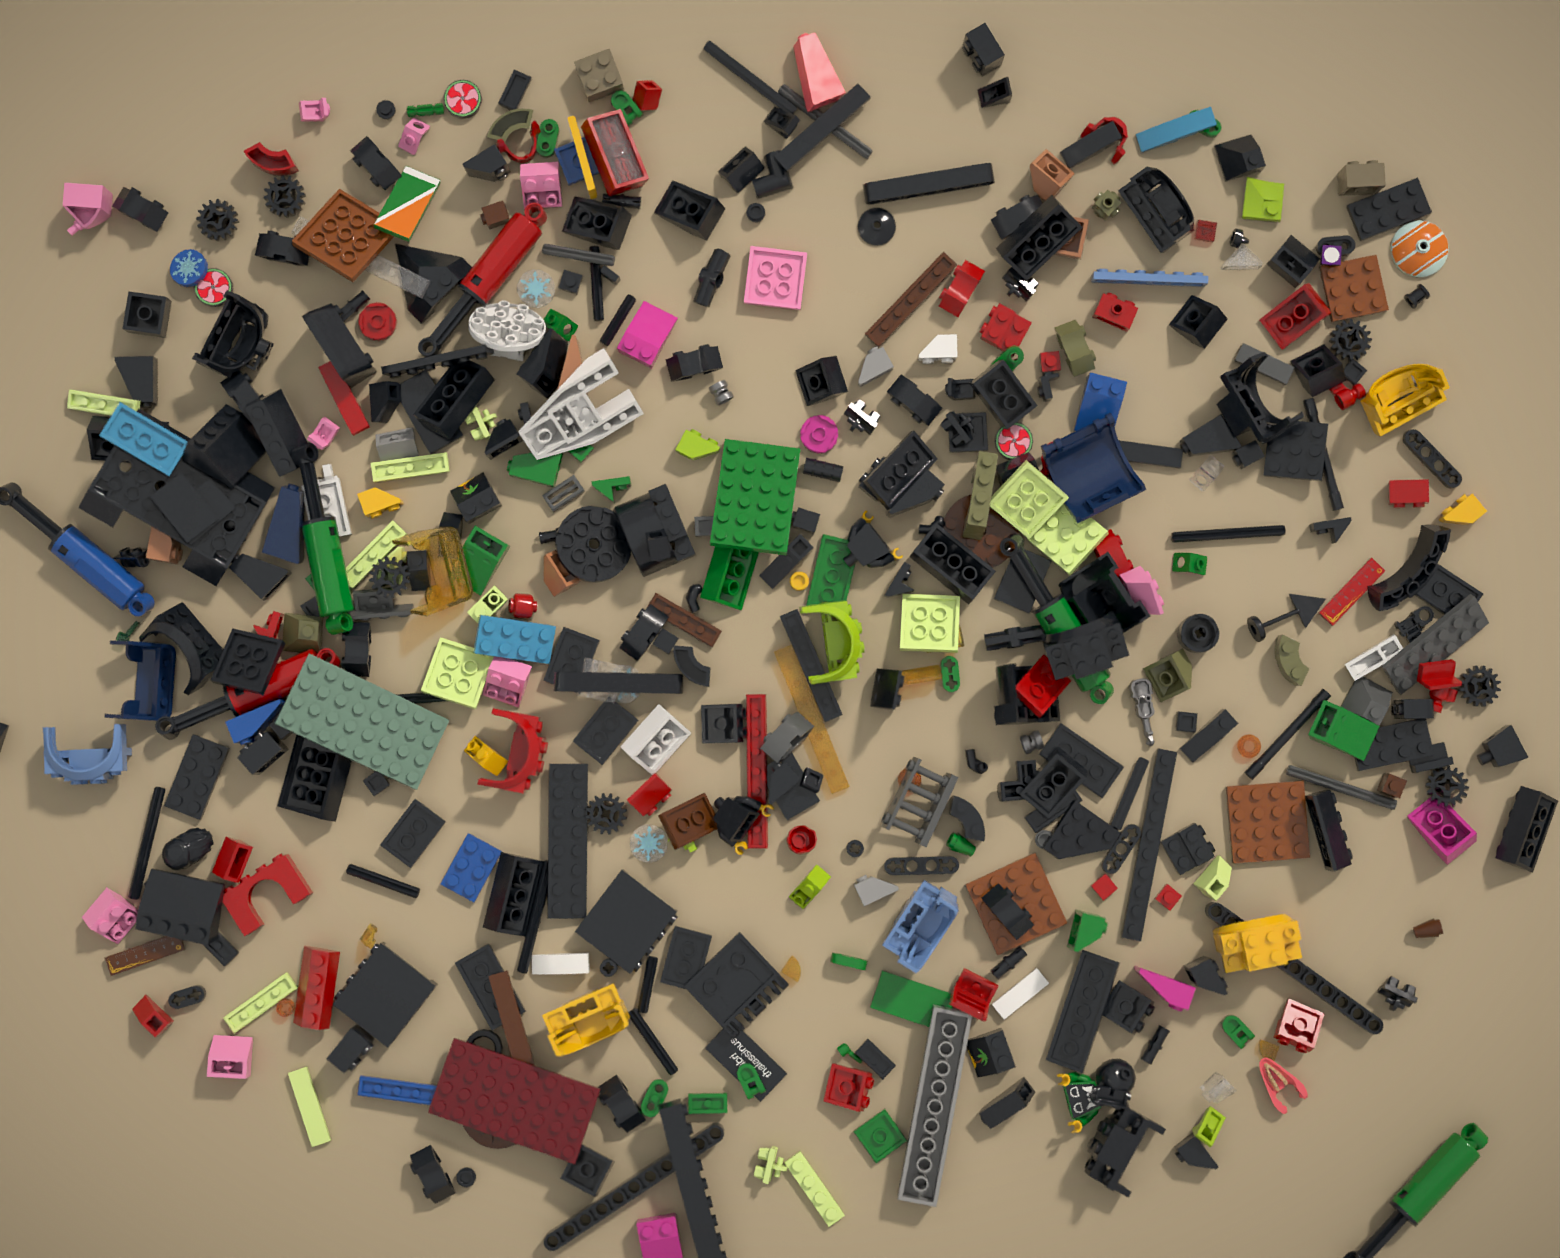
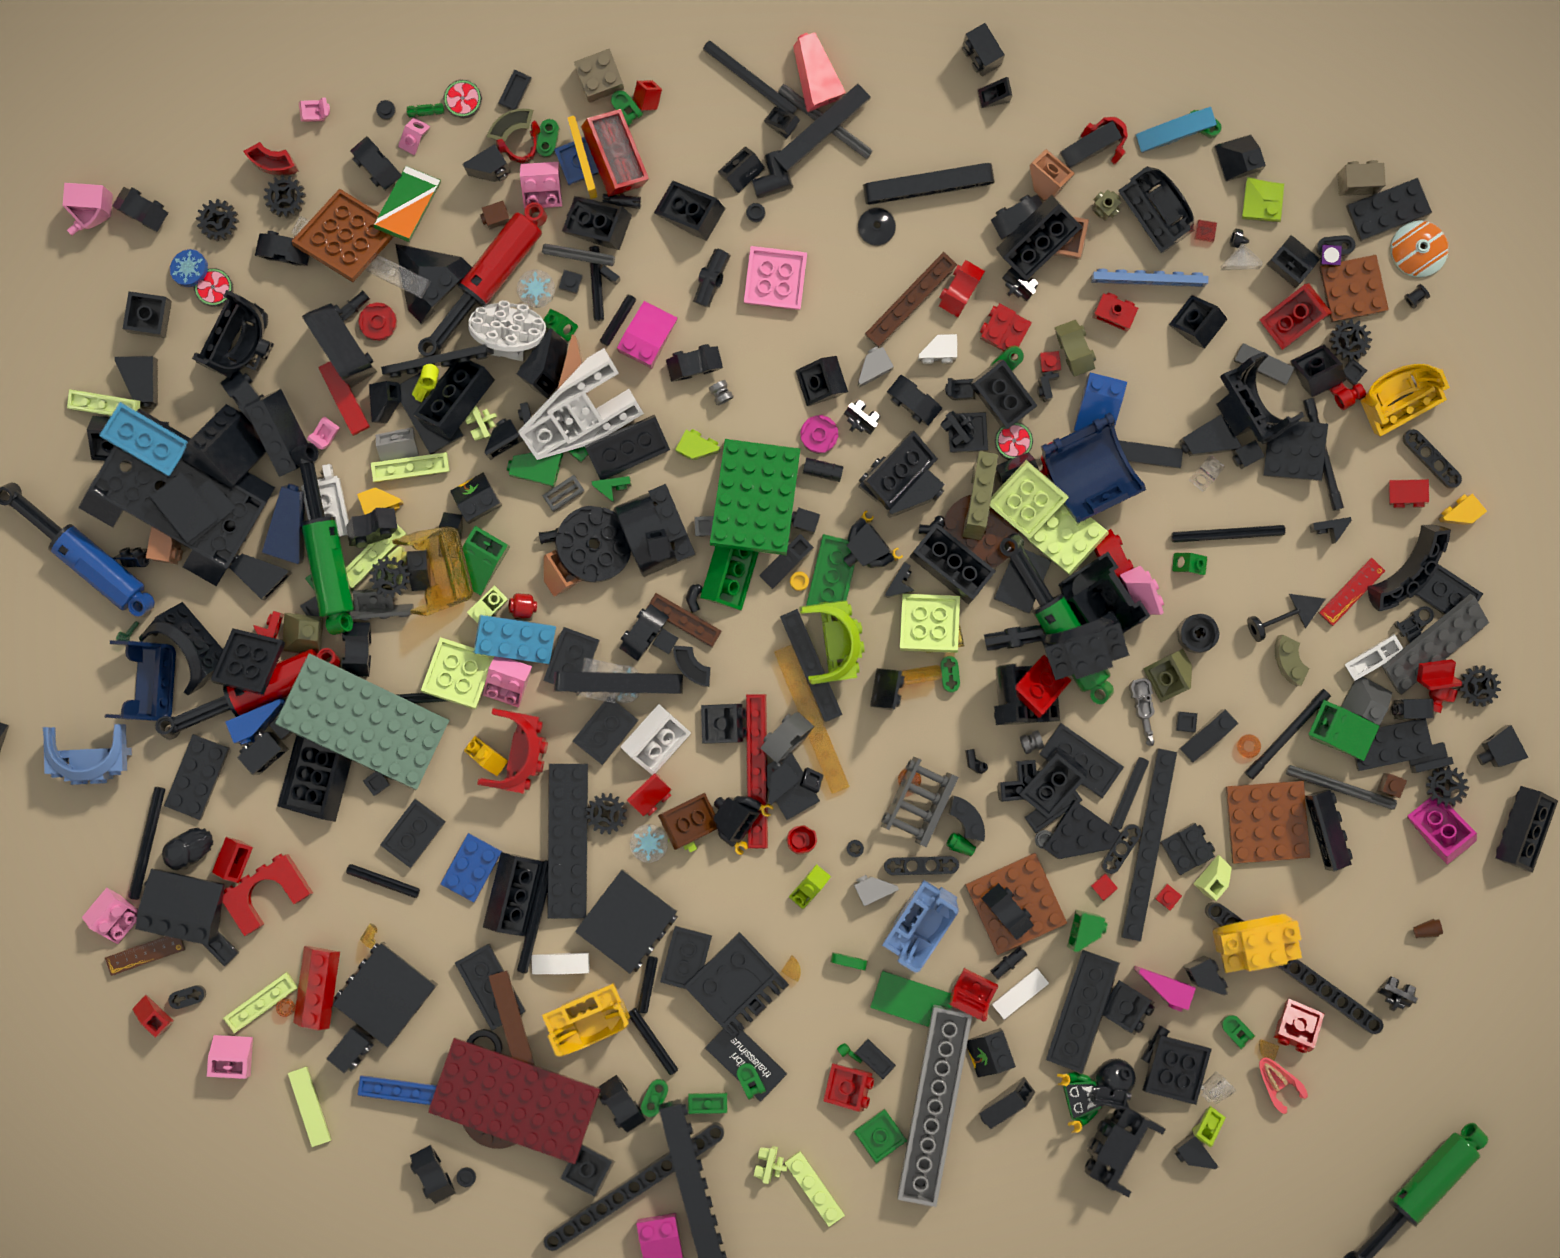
black bush [600,958,618,977] -> none
none -> black brick [346,508,398,548]
none -> neon yellow piece [412,364,439,402]
none -> black plate [585,414,670,480]
none -> black plate [1142,1034,1212,1105]

